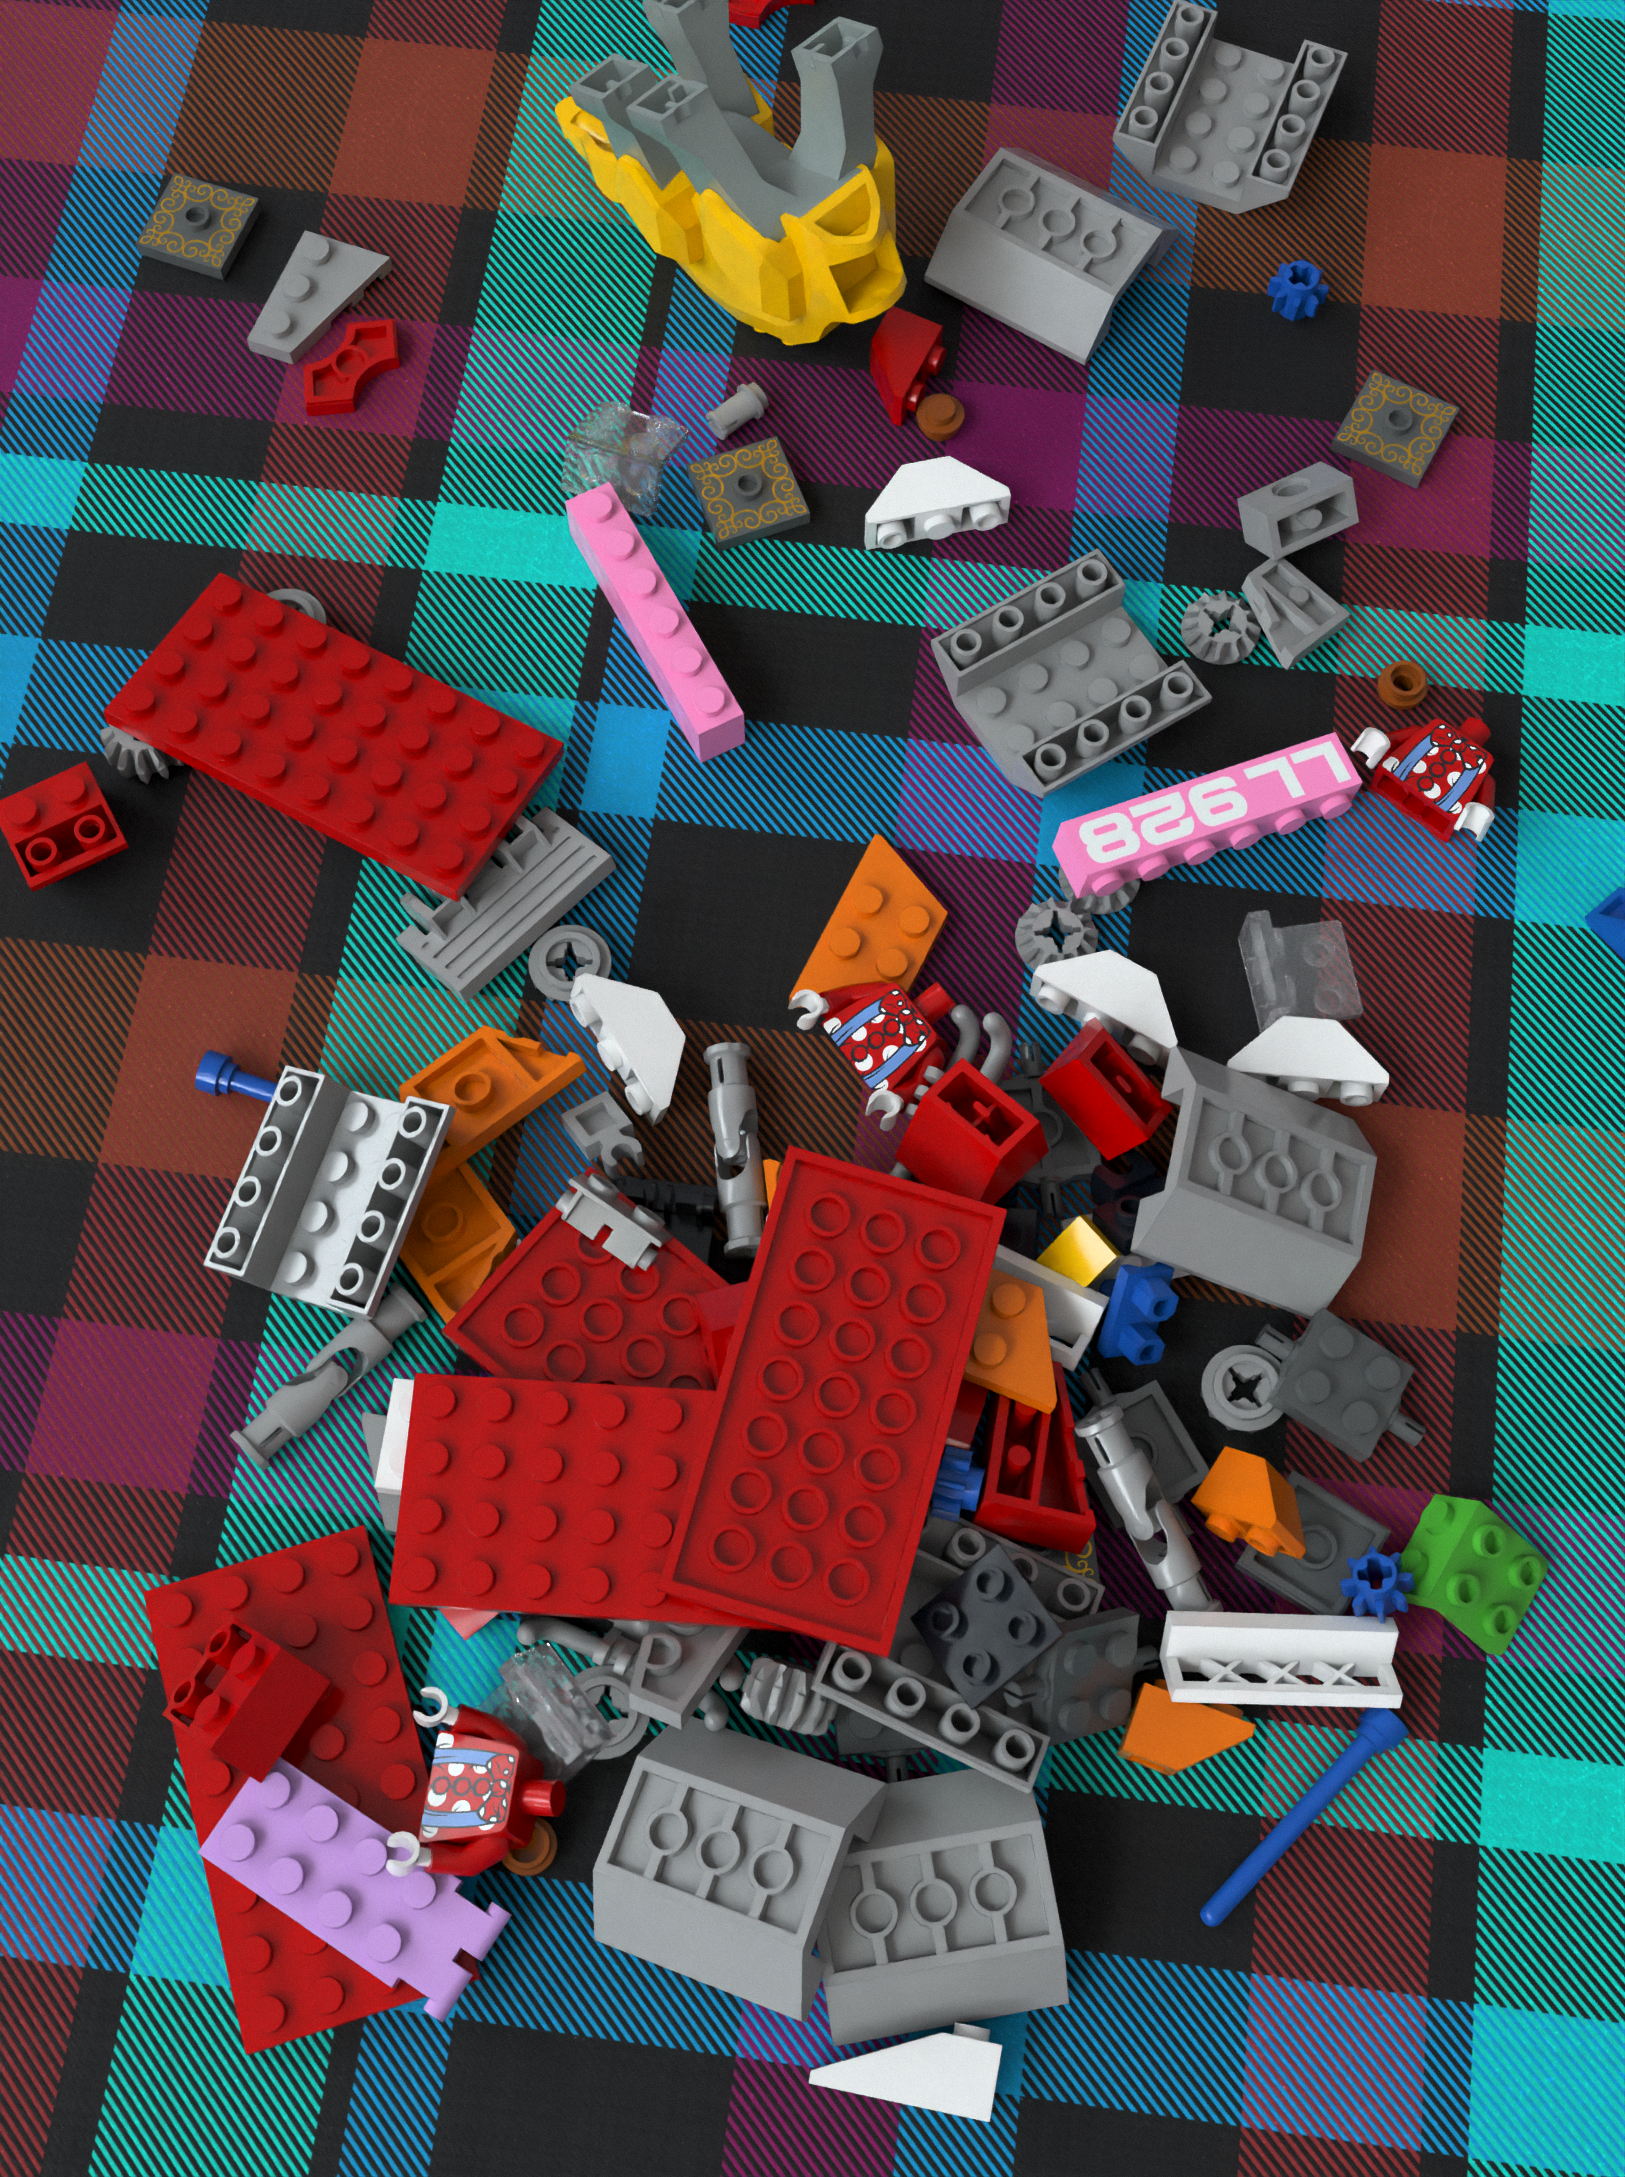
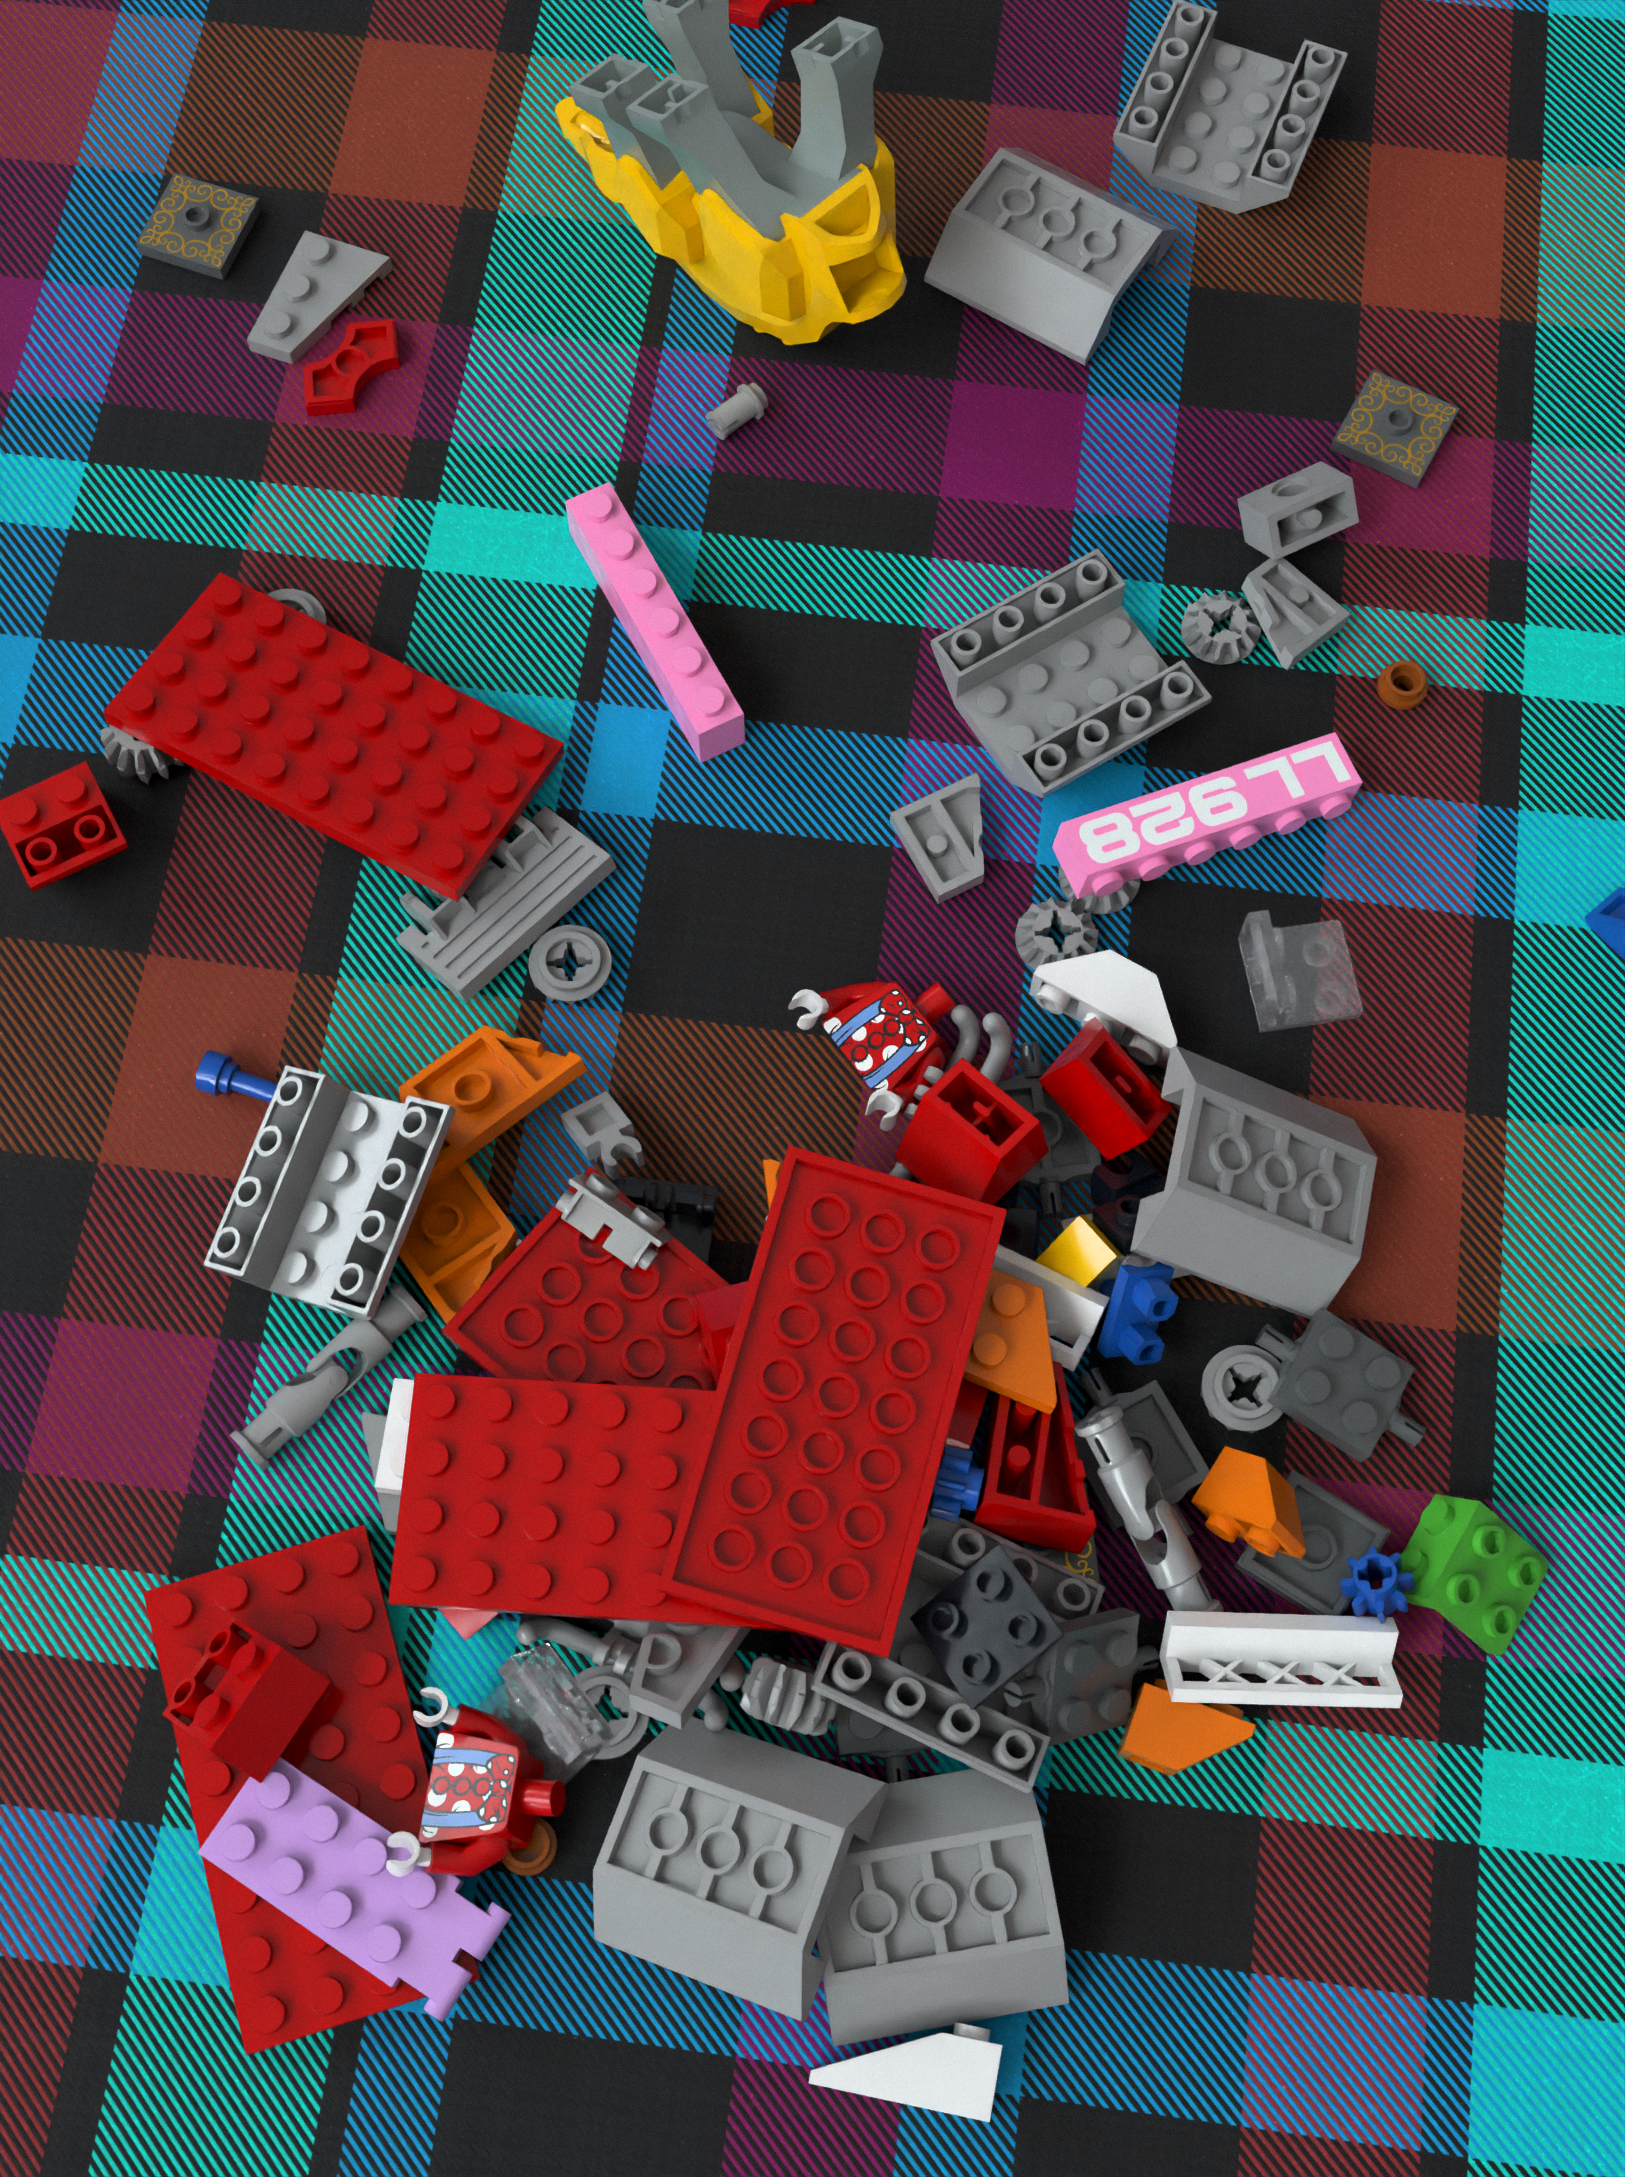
clear bracket [560,401,689,518] -> none
white slope [569,973,686,1126] -> none
dark grey plate [686,436,810,552] -> none
light grey piece [703,1042,768,1259] -> none
orange wing [789,833,948,1008] -> none
white slope [864,456,1011,550] -> none
red slope [870,306,947,427] -> none
dark orange plate [916,393,964,441] -> none
blue piece [1200,1707,1409,1927] -> none
white slope [1226,1016,1389,1106] -> none
blue gear [1267,259,1329,322] -> none
torso [1350,717,1496,843] -> none
none -> light grey wing [890,773,984,904]

